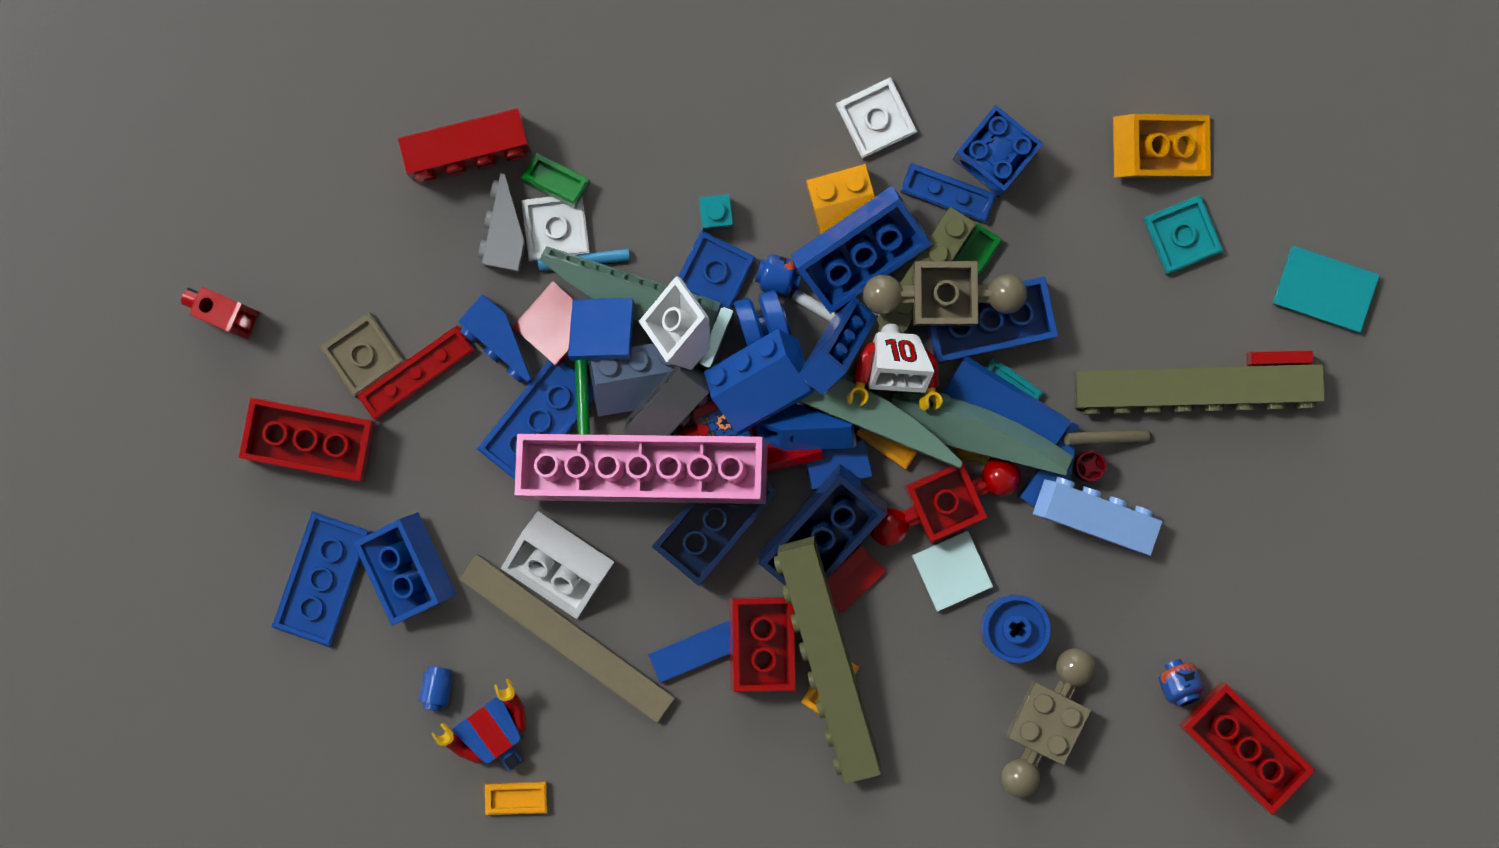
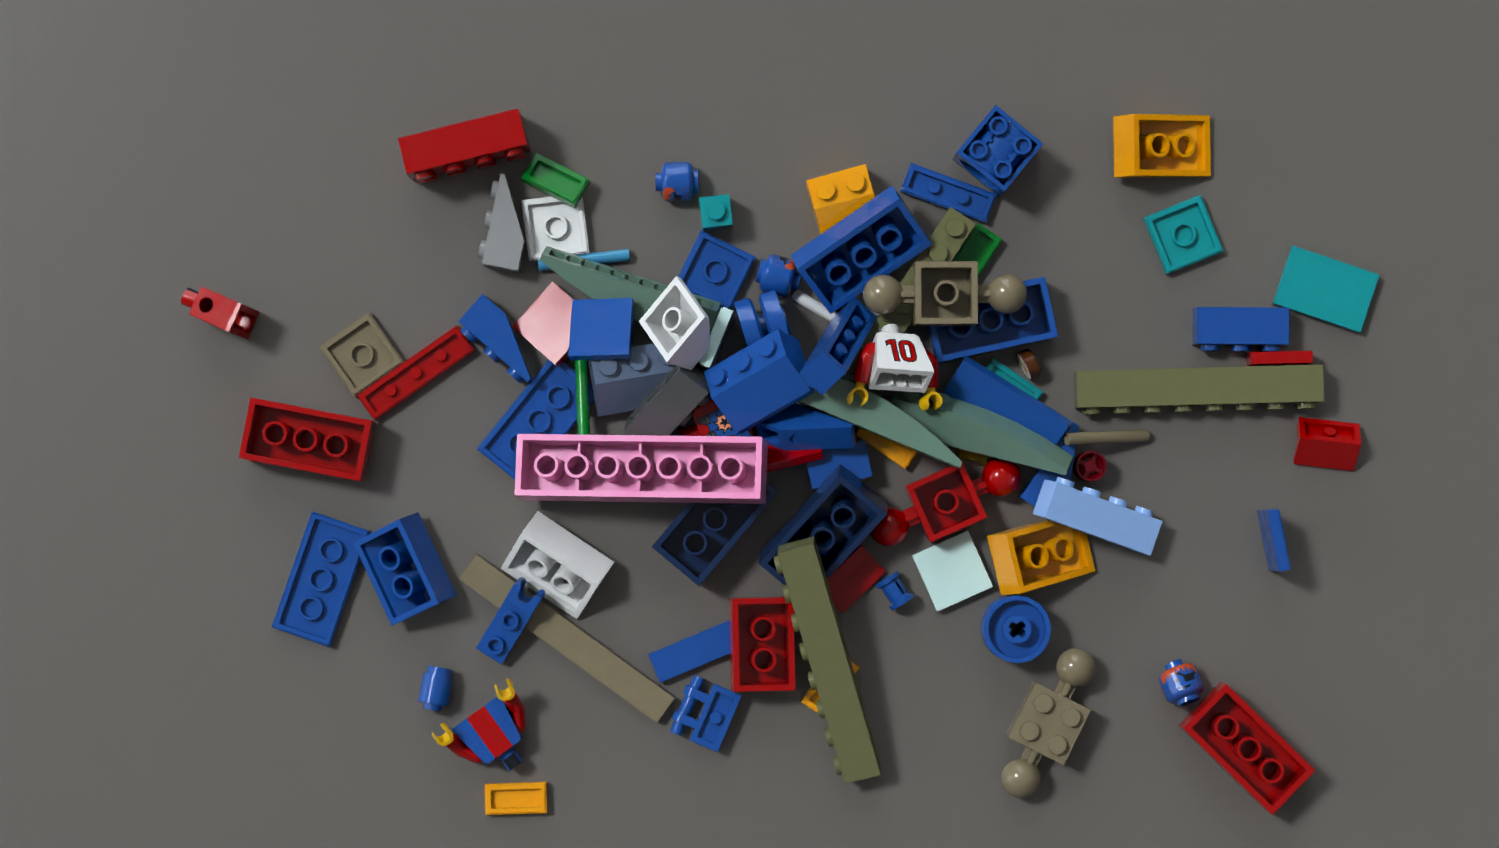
white tile [836,77,917,159] -> none
none -> blue plate [476,577,546,665]
none -> blue head [655,162,699,202]
none -> blue plate [670,675,742,752]
none -> blue bush [875,570,914,611]
none -> light orange slope [987,520,1096,595]
none -> reddish brown tile [1016,348,1041,380]
none -> blue brick [1192,307,1289,352]
none -> blue tile [1257,509,1291,572]
none -> red panel [1293,417,1361,471]

